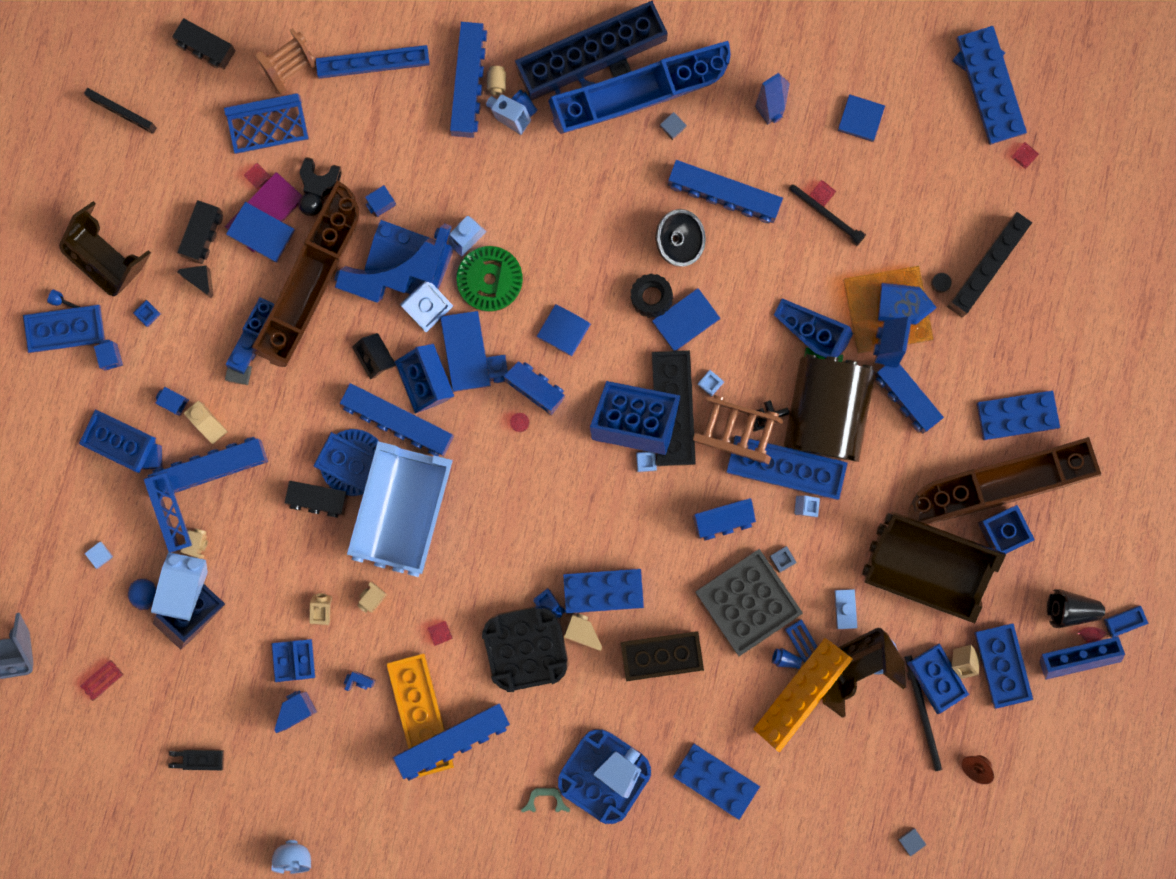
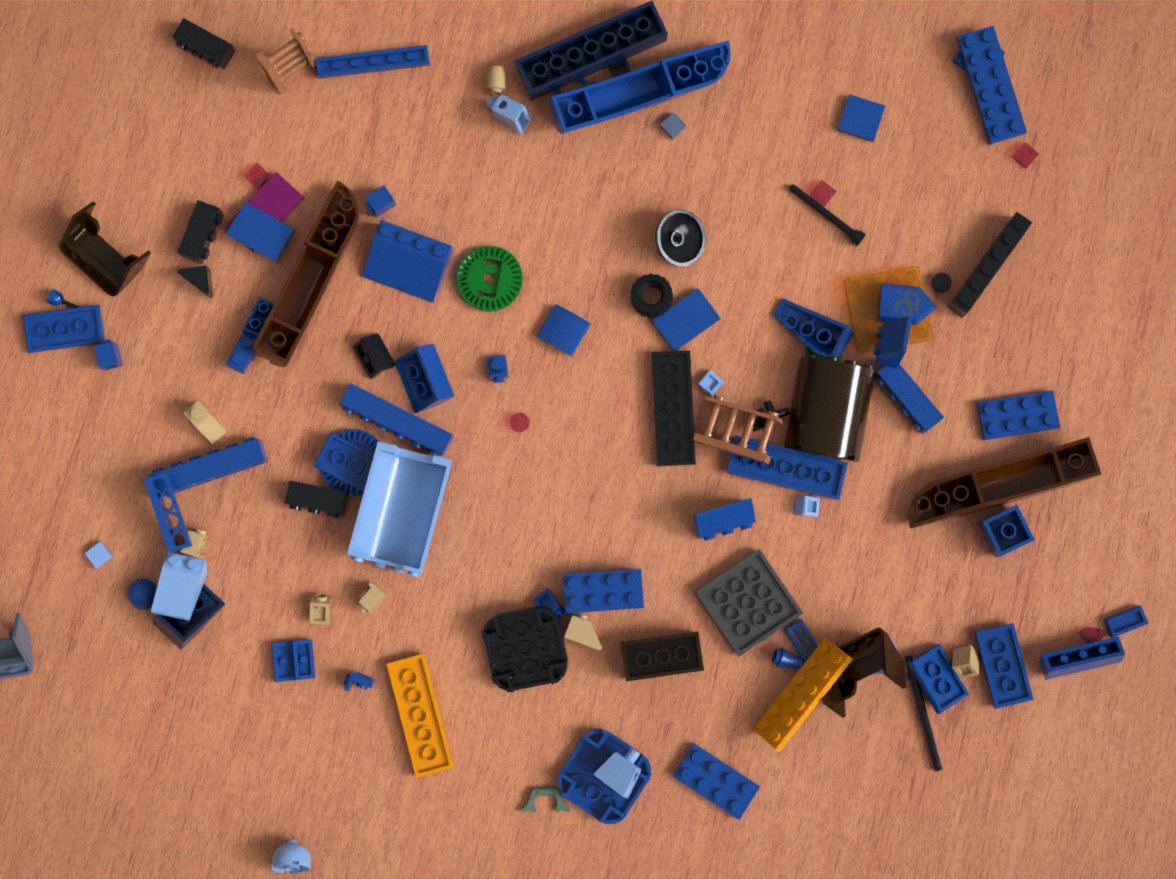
blue plate [79,409,156,473] -> none
clear pink tile [80,660,124,701] -> none
black tile [84,88,157,134] -> none
blue tile [133,300,161,327] -> none
blue brick [142,441,163,470] -> none
blue brick [156,387,189,416] -> none
black hinge [168,750,224,771] -> none
blue fence [224,93,309,154] -> none
dark grey slope [225,366,252,385] -> none
blue slope [274,691,317,733] -> none
black piece [298,157,342,216] -> none
blue arch [334,223,452,303] -> none
blue brick [392,703,510,781] -> none
light blue tile [400,281,453,332] -> none
clear pink tile [428,621,453,646] -> none
blue tile [440,311,491,392] -> none
light blue torso [448,216,487,257] -> none
blue brick [450,22,487,138] -> none
blue slope [504,361,565,416] -> none
blue cone [511,90,538,118] -> none
blue slope [590,381,680,455] -> none
light blue tile [636,452,657,472] -> none
blue brick [668,160,783,224] -> none
blue wedge [755,73,790,125] -> none
sand blue tile [770,546,797,573] -> none
light blue tile [834,589,857,629] -> none
dark brown cylinder [862,512,1006,624] -> none
sand blue tile [898,828,926,856] -> none
copper piece [962,755,994,784] -> none
black cone [1047,589,1105,628] -> none

